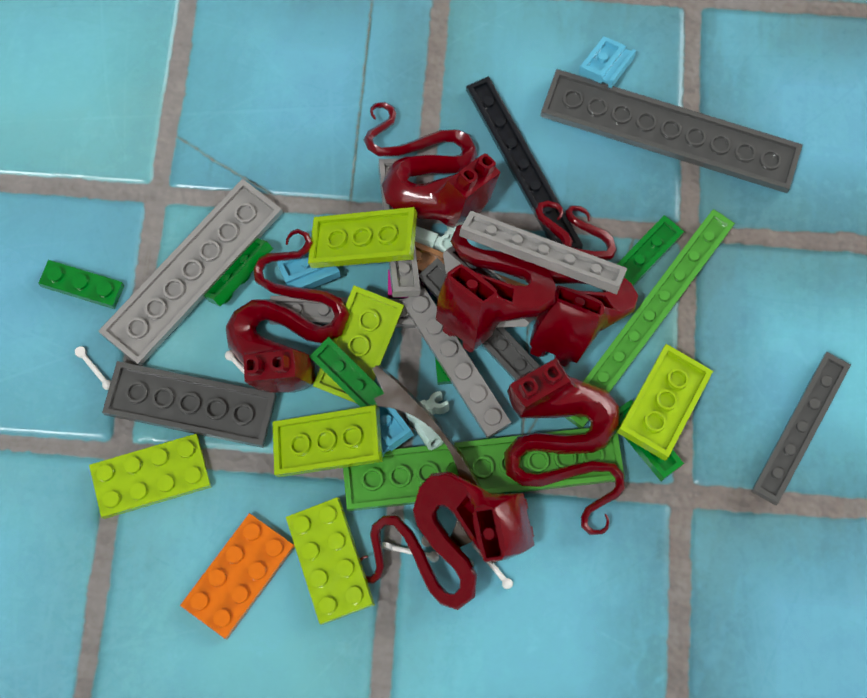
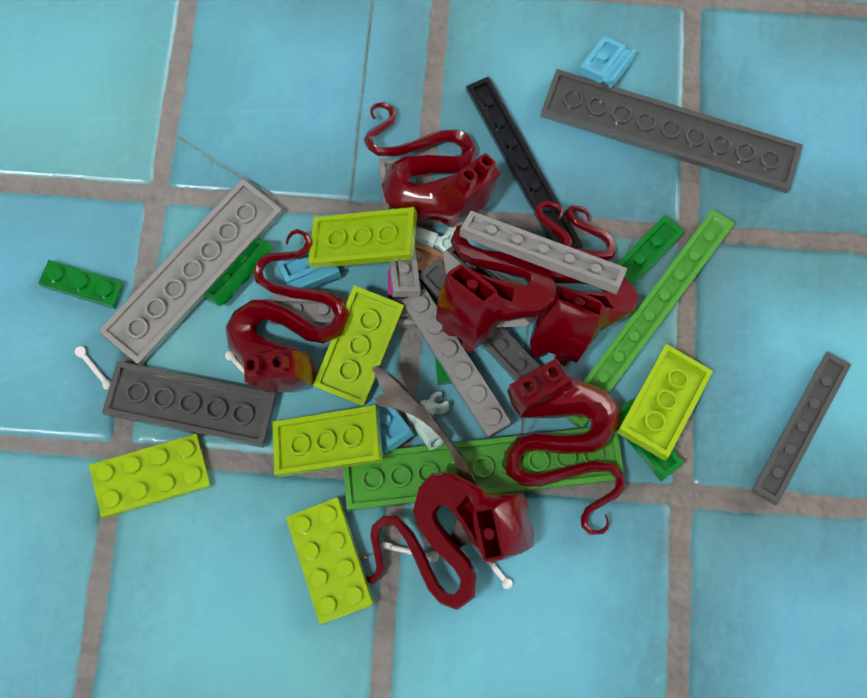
orange plate [180,513,295,640] -> none
green plate [309,337,384,407] -> none

